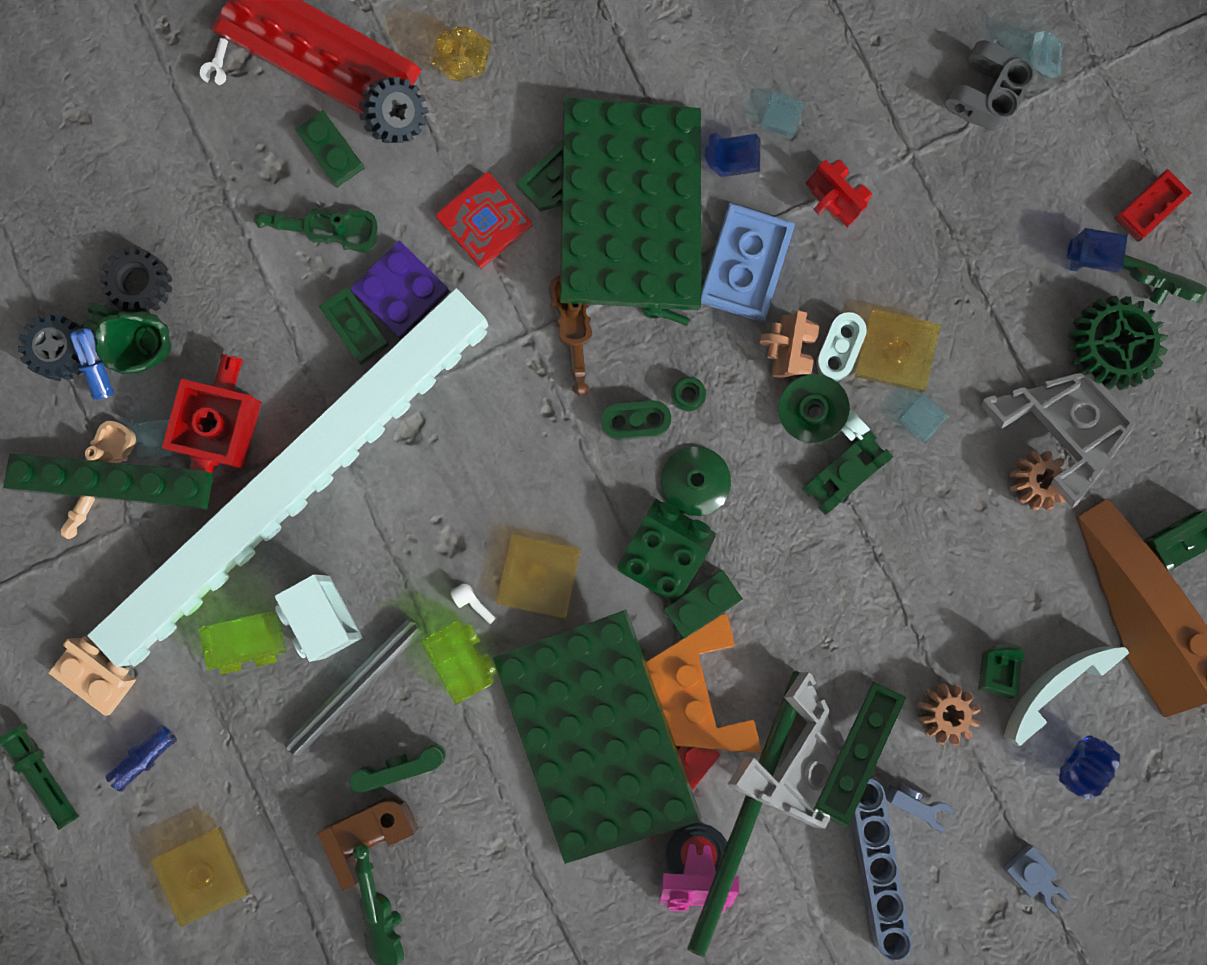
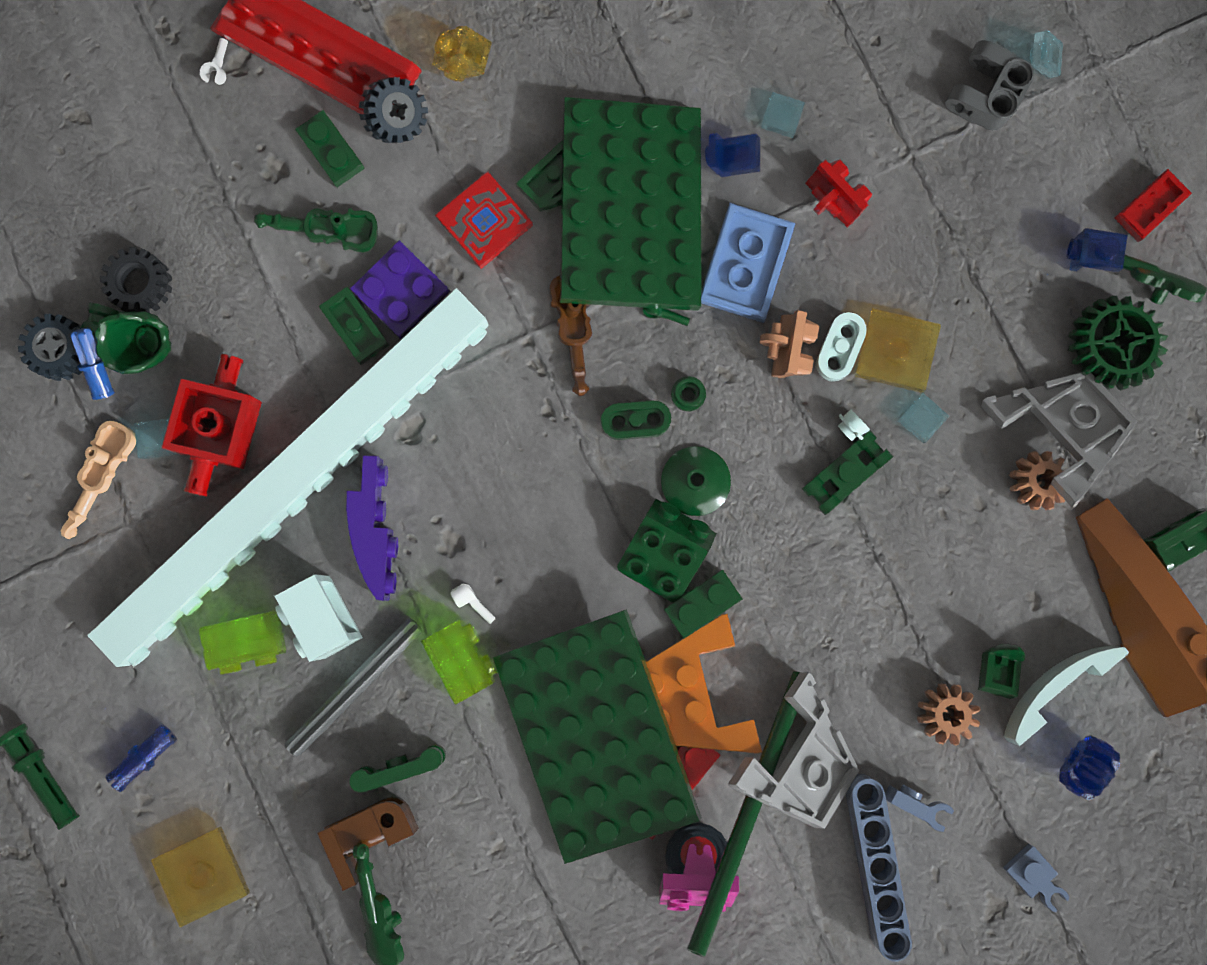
dark green plate [3,453,213,509] -> none
light nougat bracket [49,637,136,716] -> none
clear yellow plate [496,534,581,619] -> none
dark green dish [778,374,850,443] -> none
dark green tile [813,681,906,828] -> none
none -> dark purple slope [346,456,399,601]

